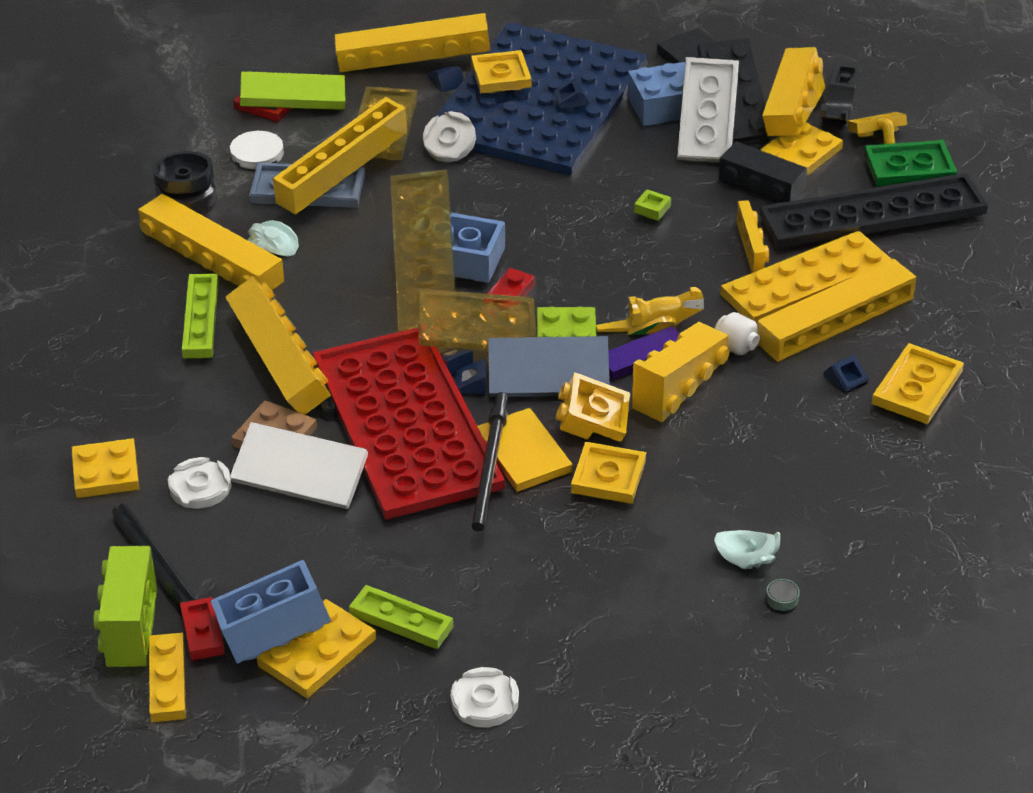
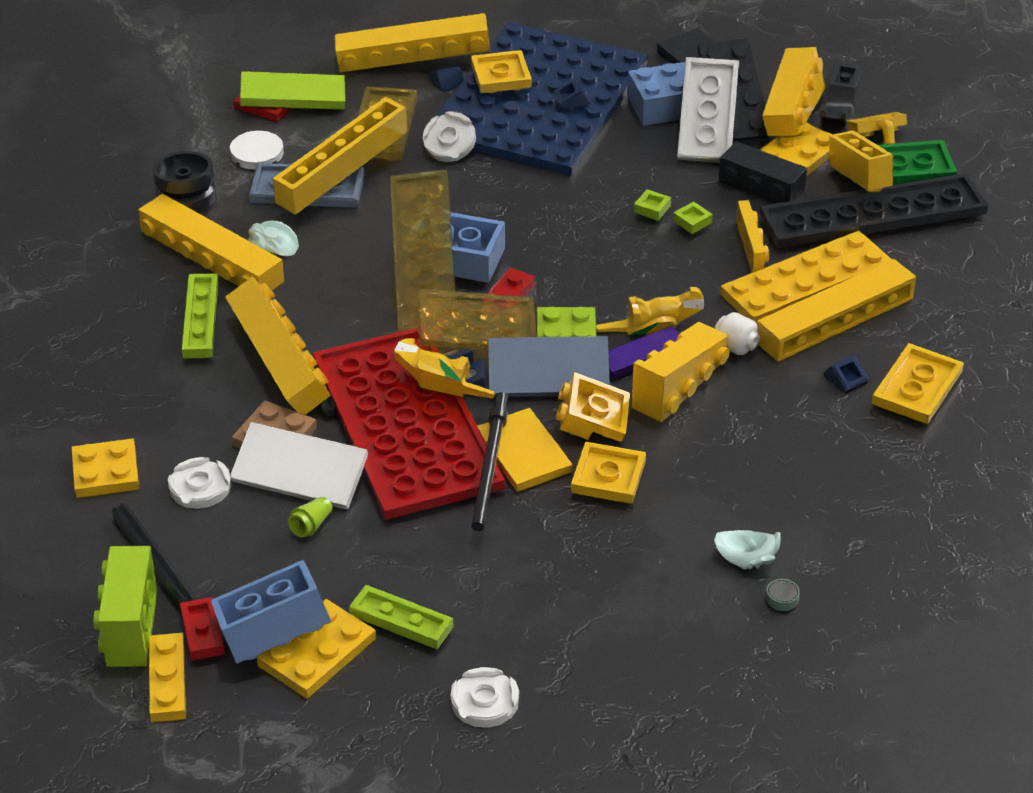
none -> lime cone [288,497,332,538]
none -> yellow animal [394,338,495,399]
none -> lime plate [673,201,713,234]
none -> yellow brick [829,130,893,192]

